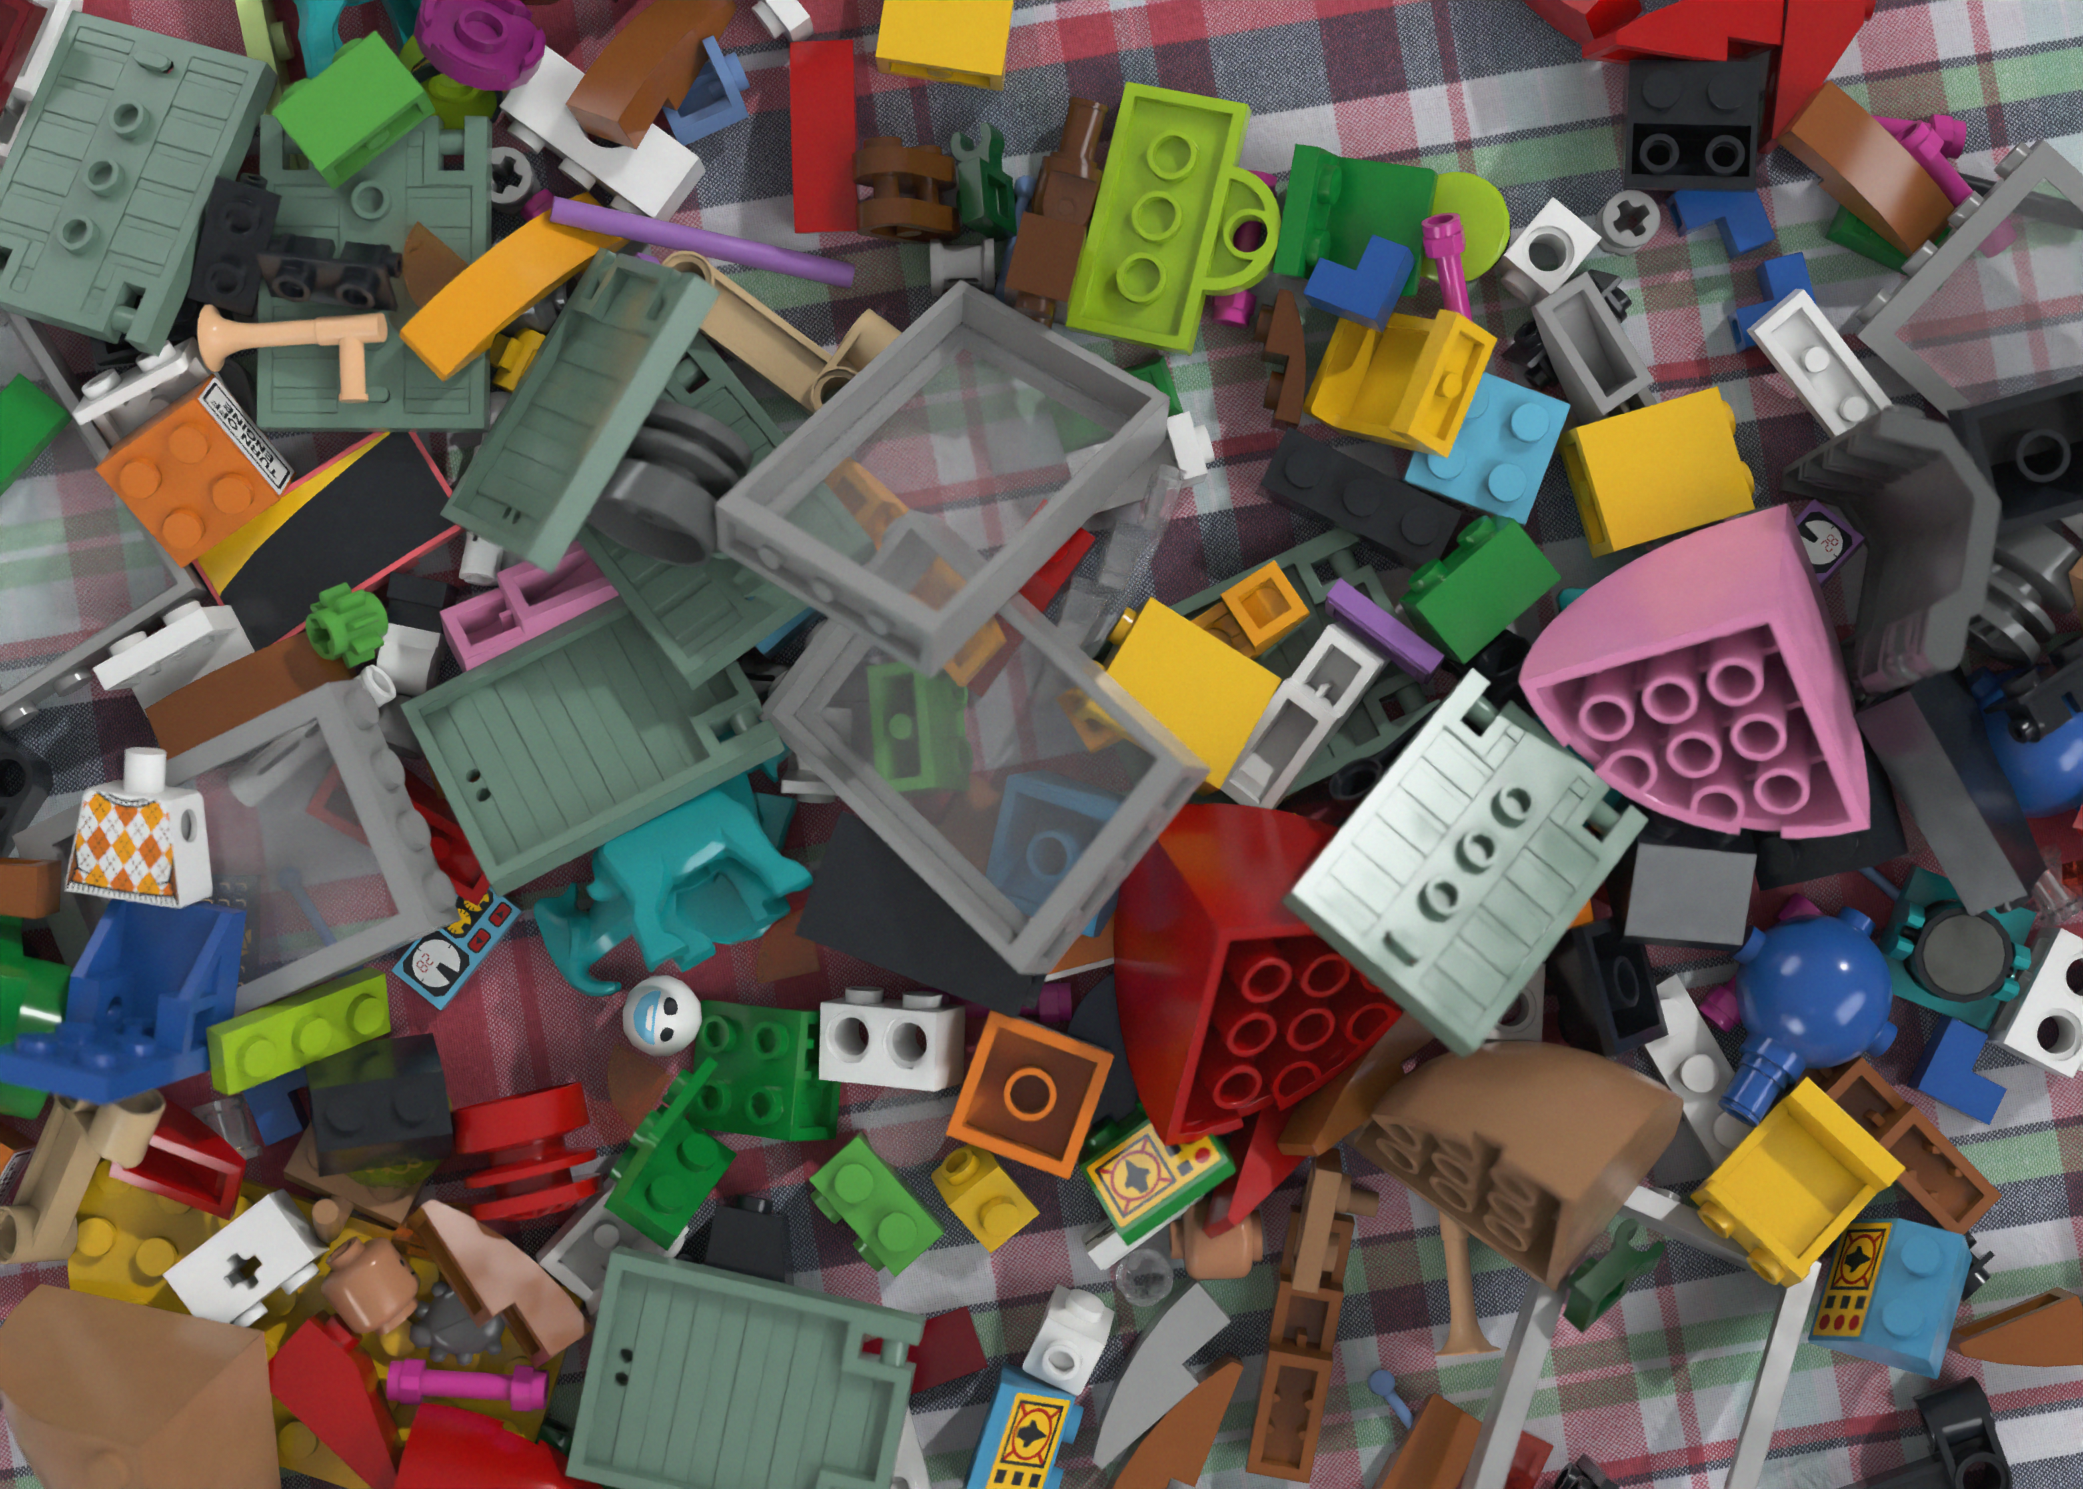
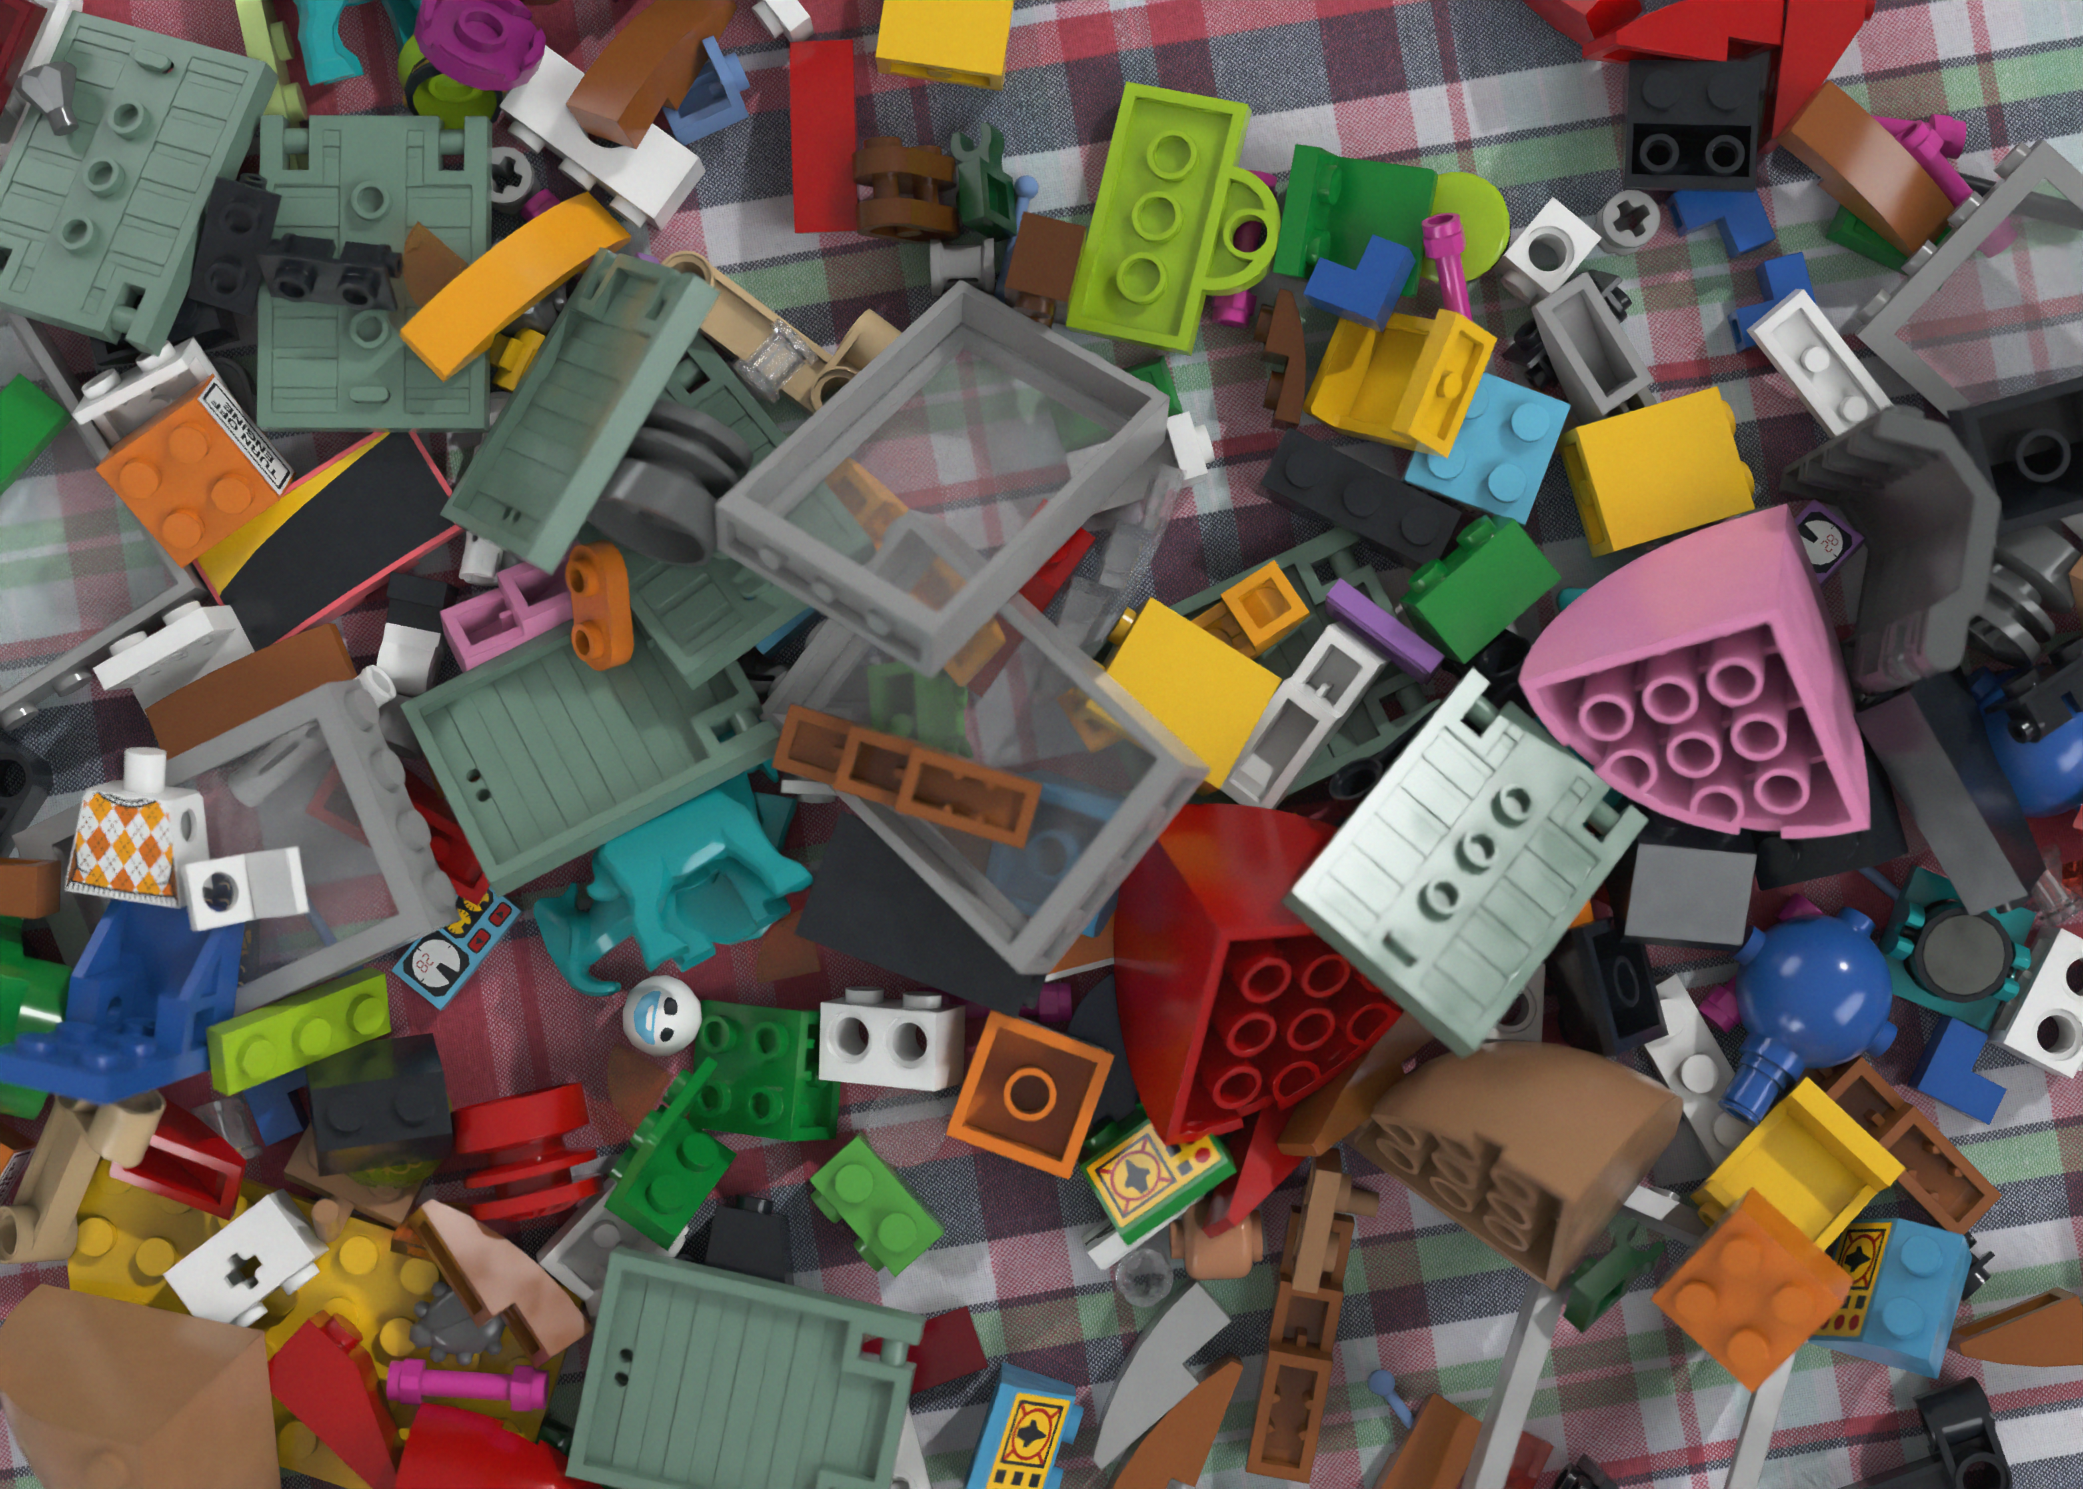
light nougat piece [197,304,388,403] -> none
bright green brick [271,31,436,191] -> none
bright green gear [305,582,388,668] -> none
nougat head [321,1236,420,1336] -> none
medium lavender axle [549,196,855,289] -> none
yellow bracket [931,1143,1040,1254] -> none
white bracket [1023,1284,1115,1396] -> none
reddish brown arm [1032,97,1109,226] -> none
light nougat piece [1434,1210,1501,1356] -> none
none -> dark grey rock [13,62,79,136]
none -> white bracket [181,846,309,931]
none -> orange plate [565,539,634,671]
none -> clear bush [733,319,818,405]
none -> dark orange slope [771,702,1043,850]
none -> orange brick [1651,1186,1854,1393]

